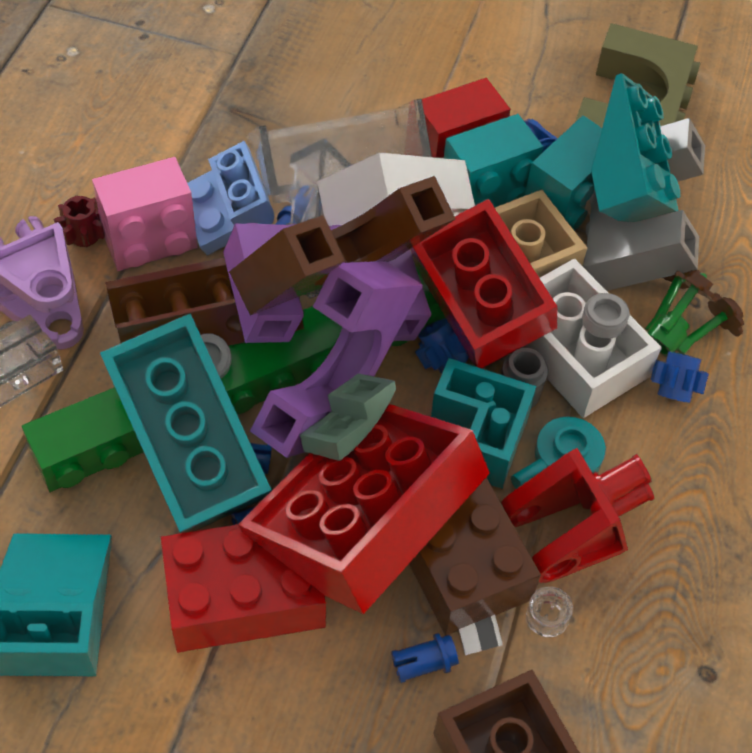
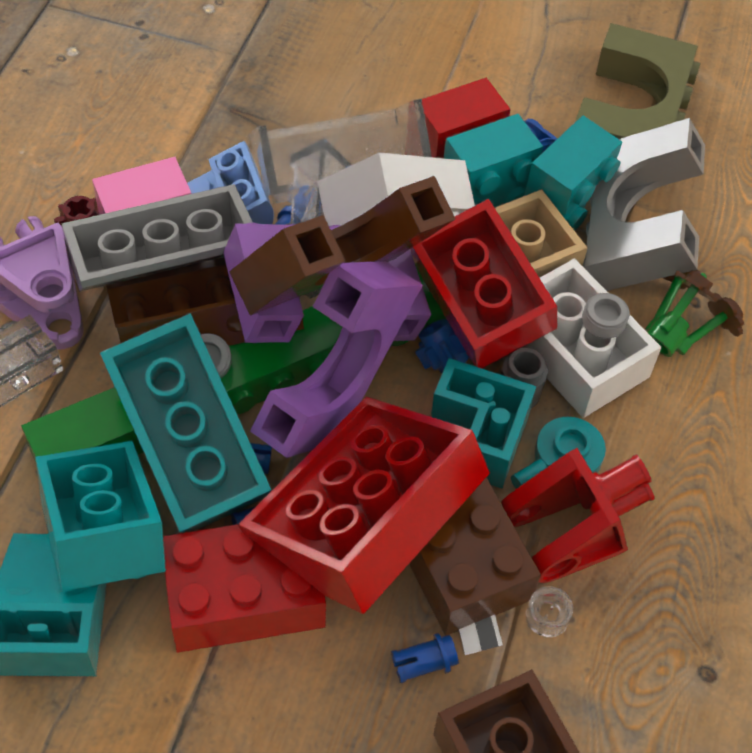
sand green slope [300,373,396,461] -> none
teal slope [591,73,681,222] -> none
blue gear [650,351,709,403] -> none
none -> teal brick [35,441,166,592]
none -> light grey slope [62,184,253,292]

